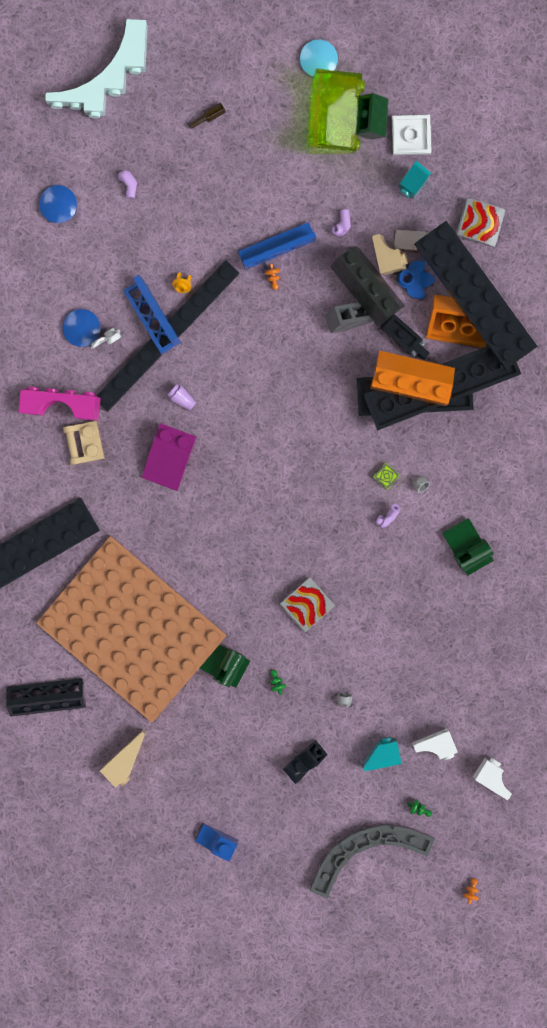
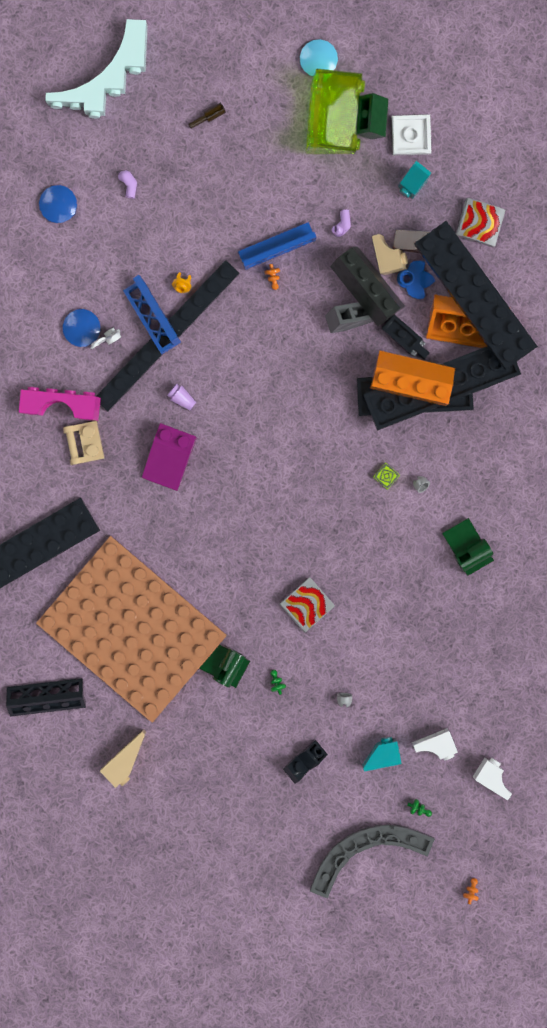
blue arch [195,824,238,862] -> none
lavender arm [375,504,400,528] -> none

